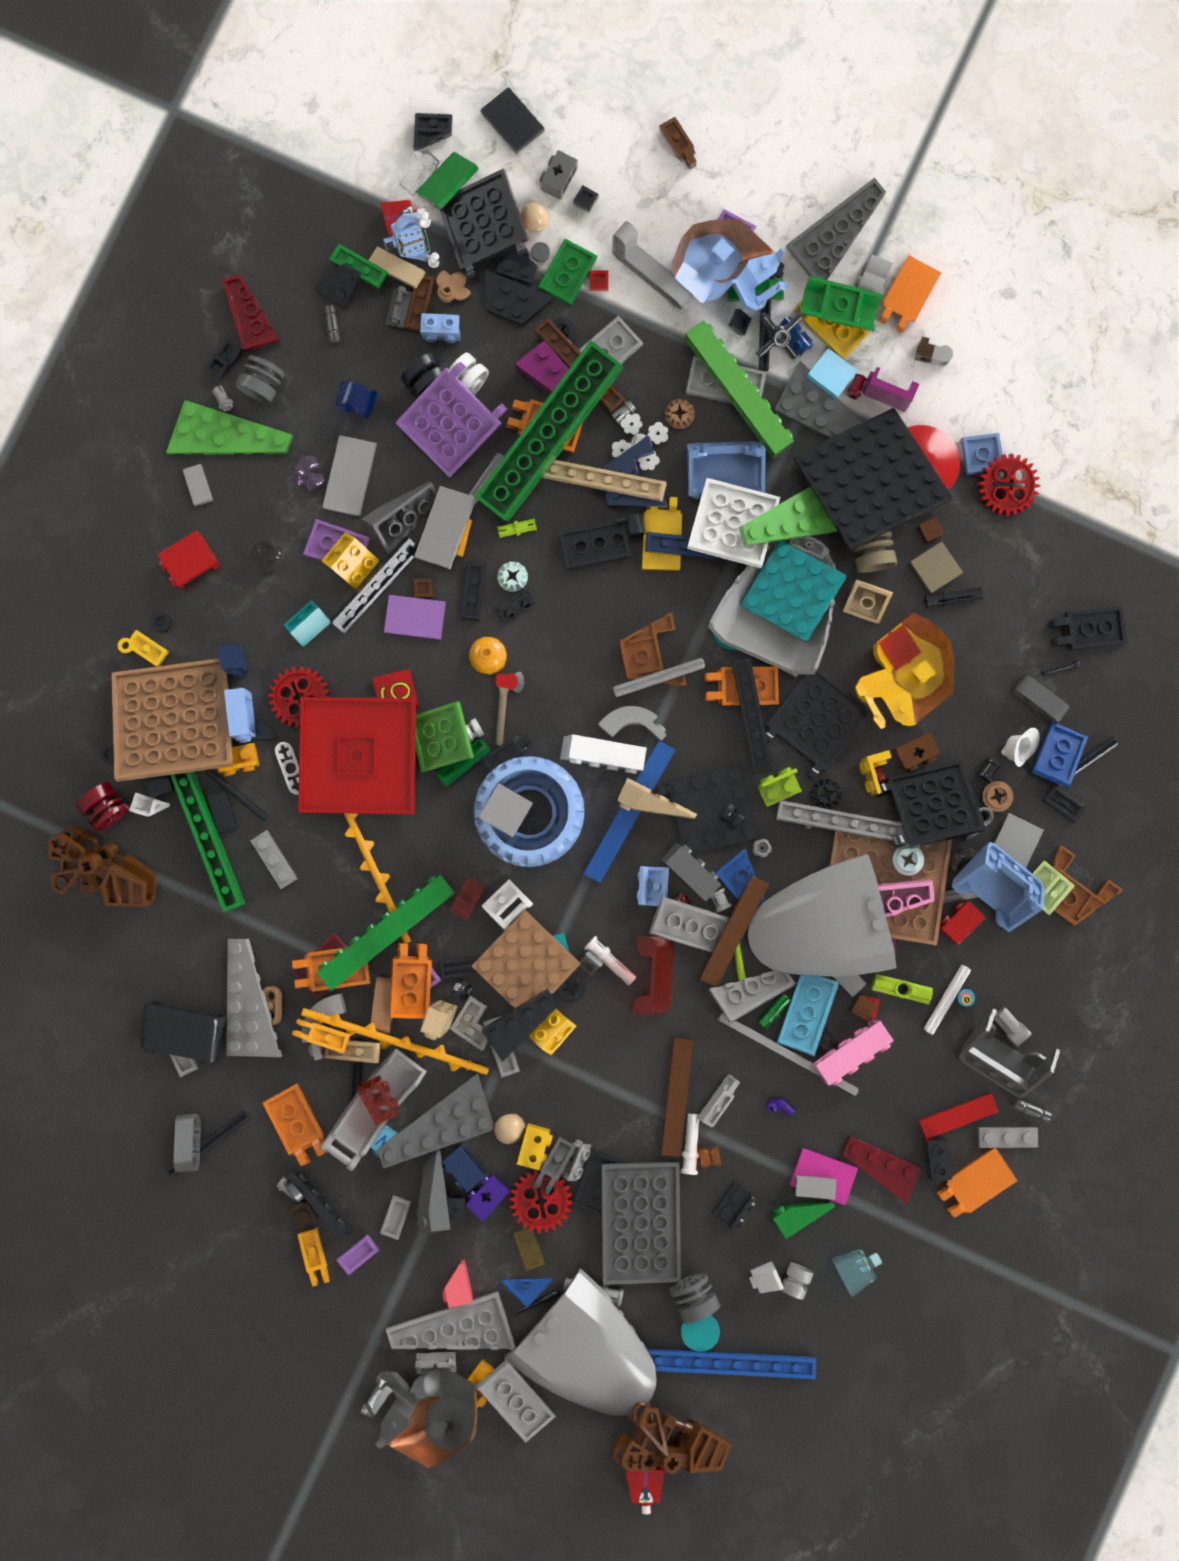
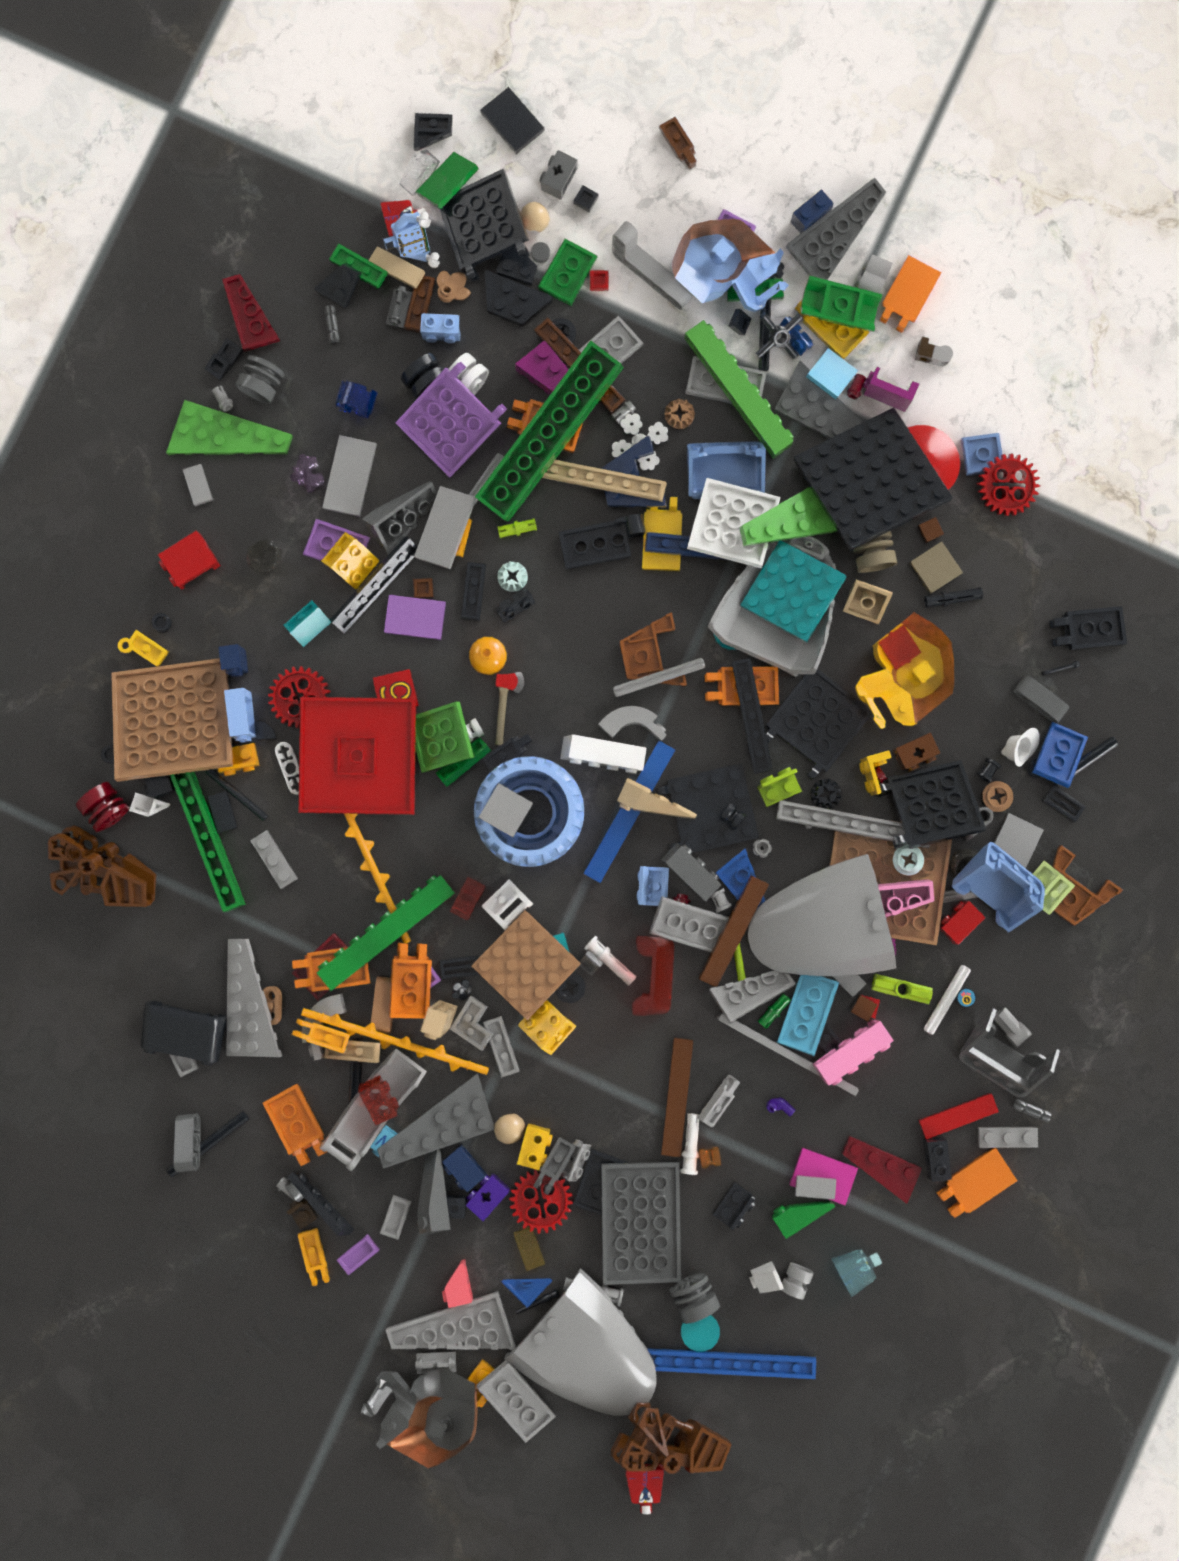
black wing [482,988,558,1062] -> none
none -> dark blue brick [790,189,834,234]

